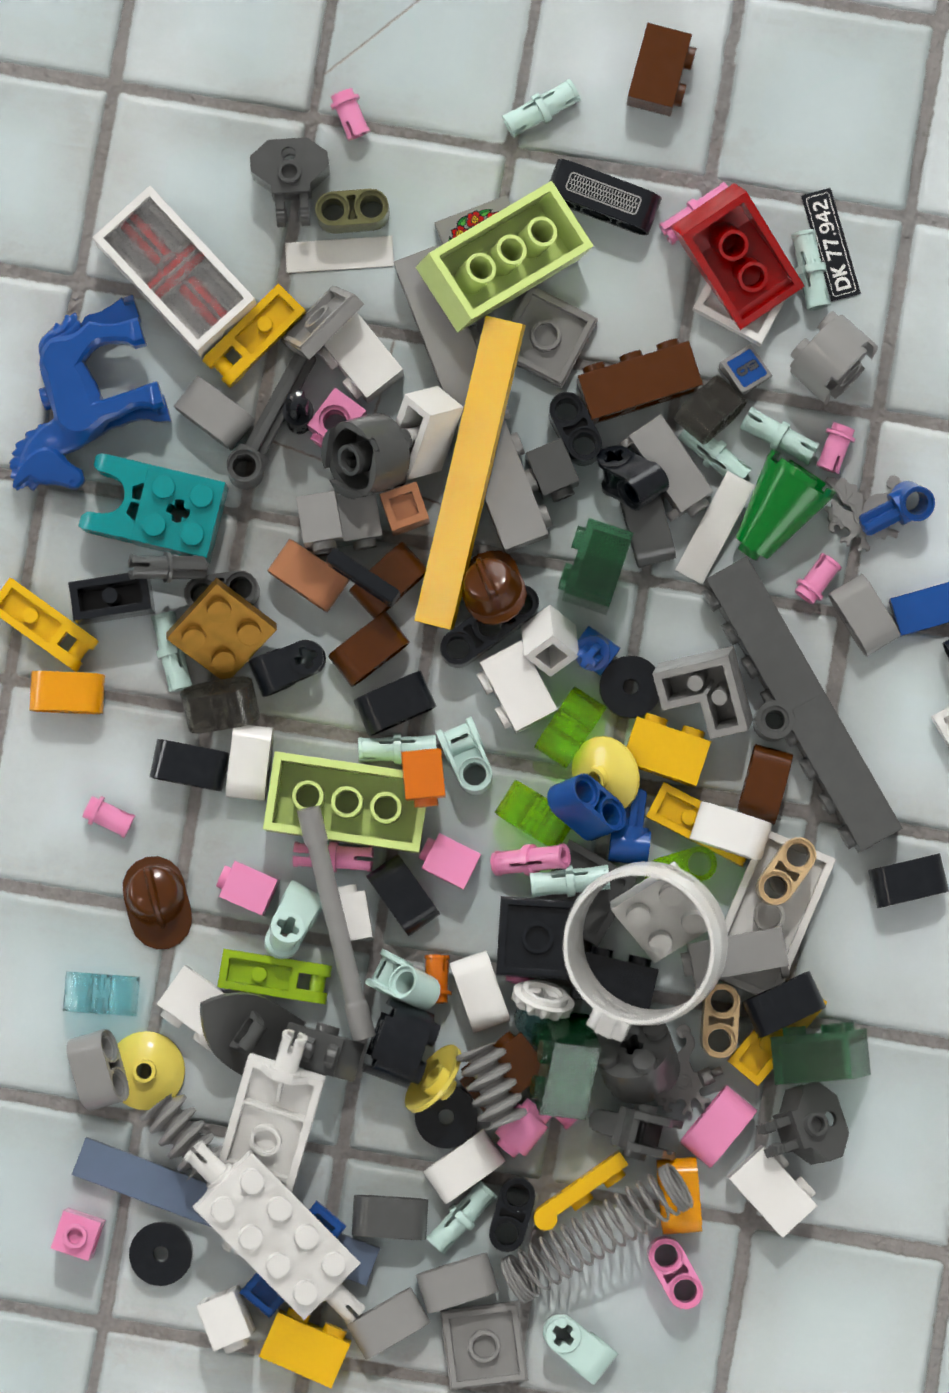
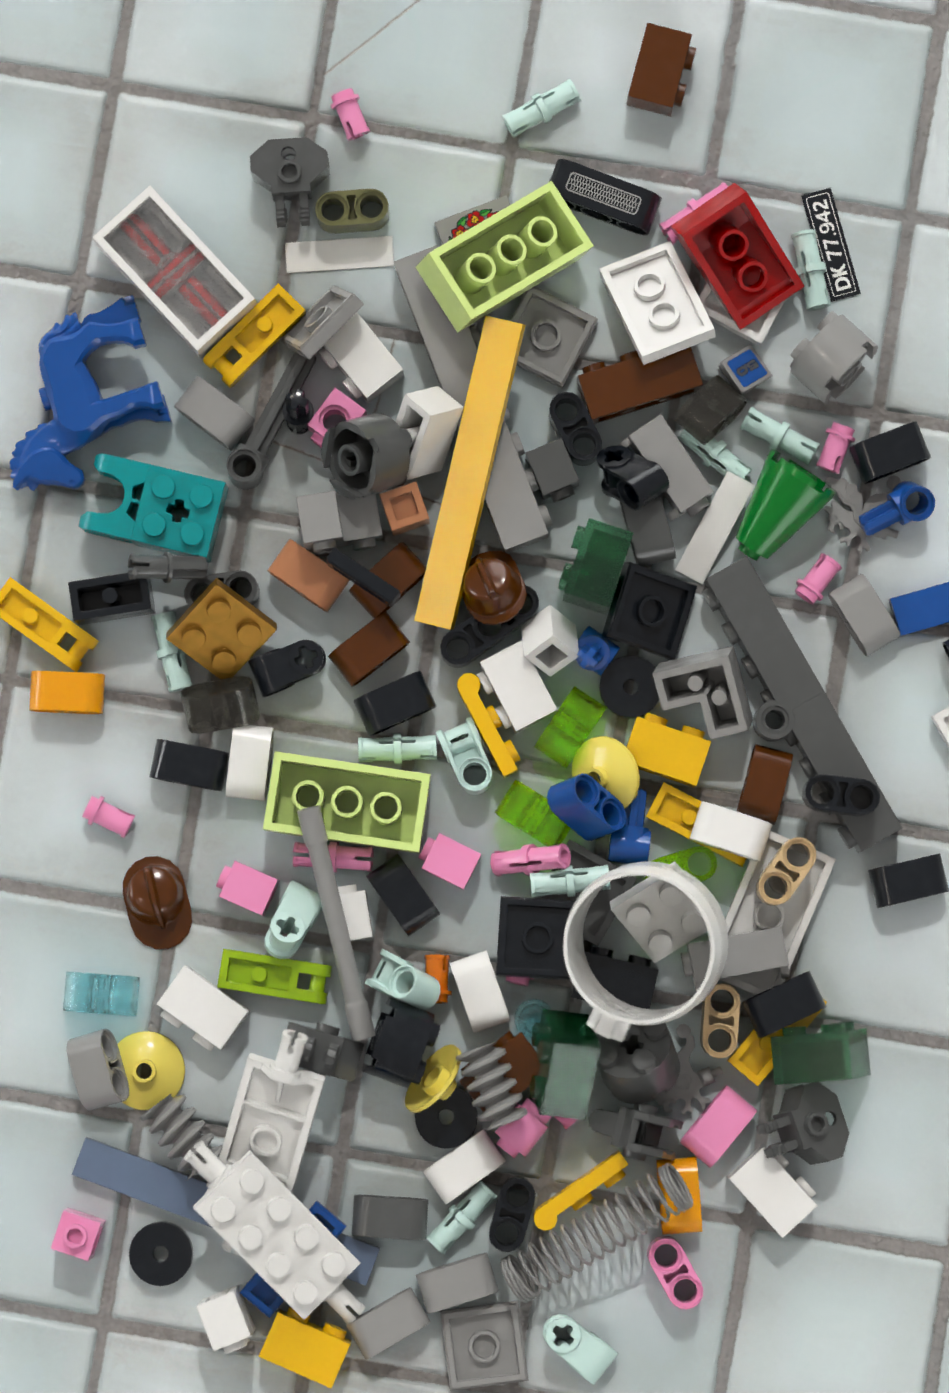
dark grey shield [200,992,306,1075] -> none
orange brick [401,748,446,808] -> none
white gear [511,980,575,1021] -> none
none -> yellow plate [457,673,521,778]
none -> white plate [599,241,716,365]
none -> black tile [602,562,697,660]
none -> black beam [802,774,880,817]
none -> black beam [849,421,931,485]

